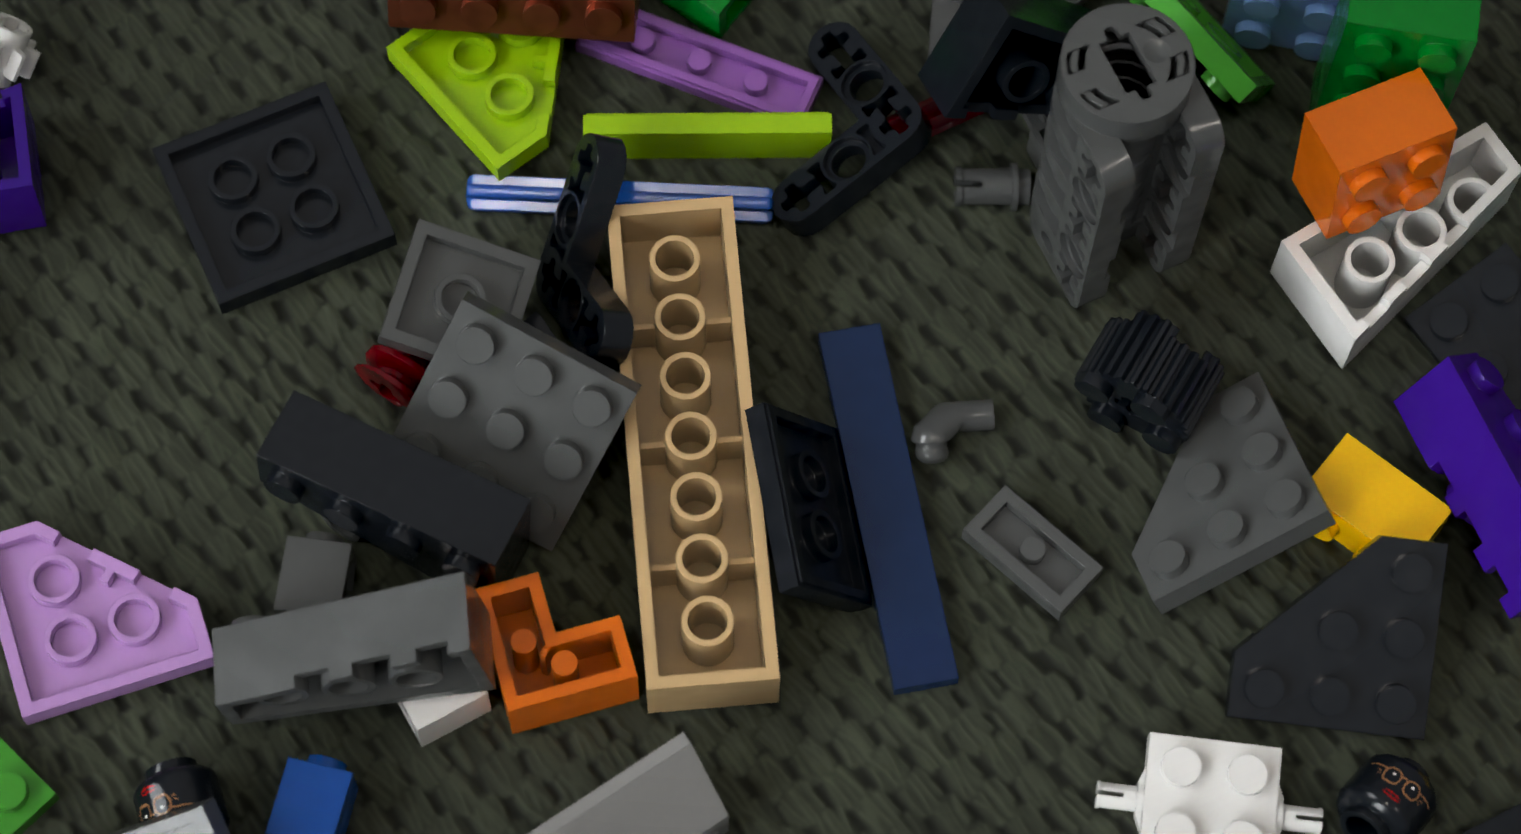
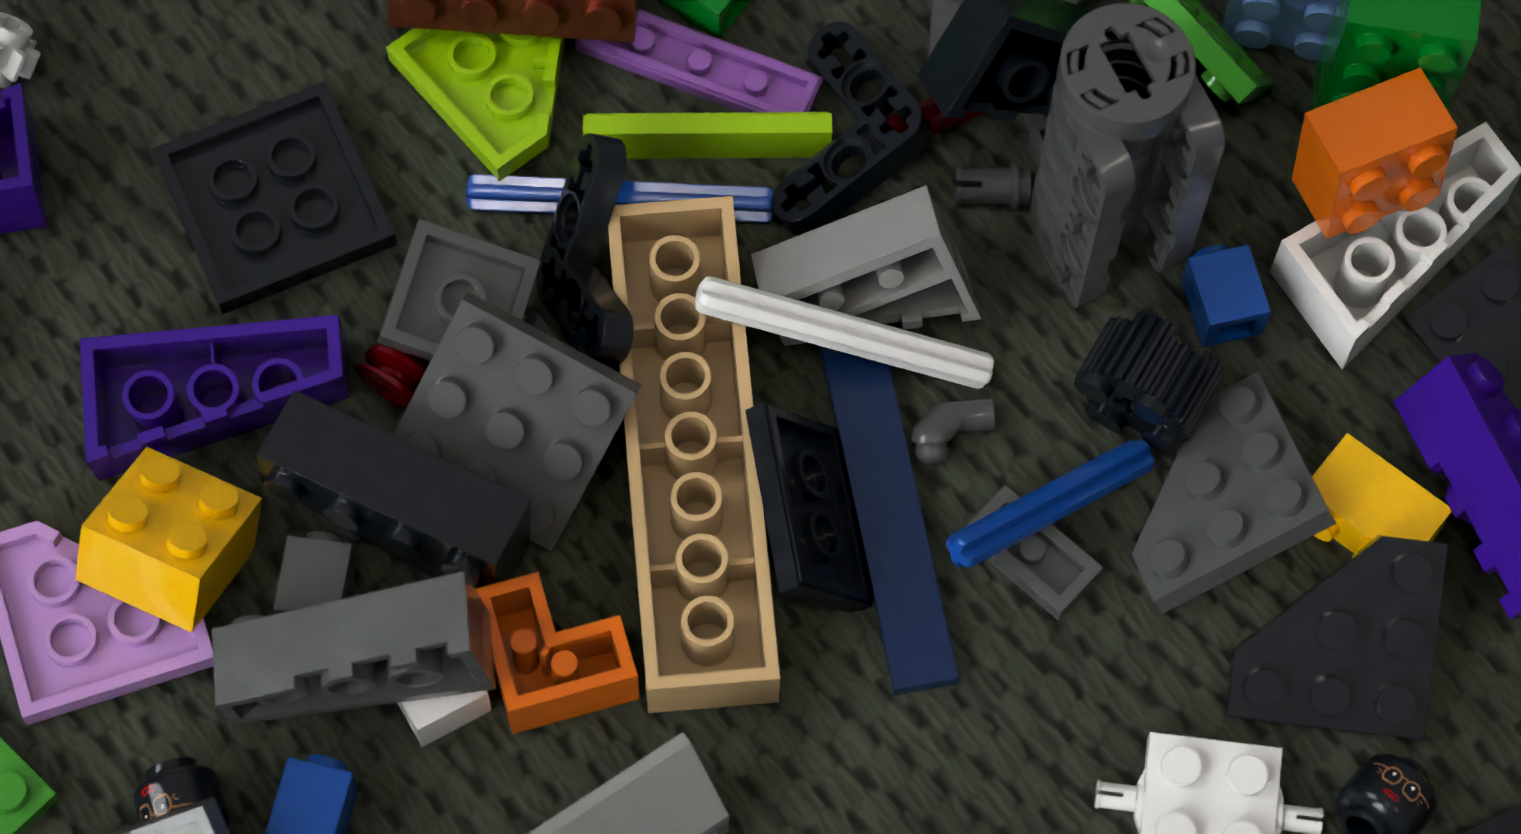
none -> yellow brick [75,447,262,633]
none -> dark purple wedge [80,315,350,481]
none -> white axle [695,276,994,389]
none -> light grey wedge [751,185,981,346]
none -> blue axle [946,439,1155,568]
none -> blue brick [1181,244,1271,348]

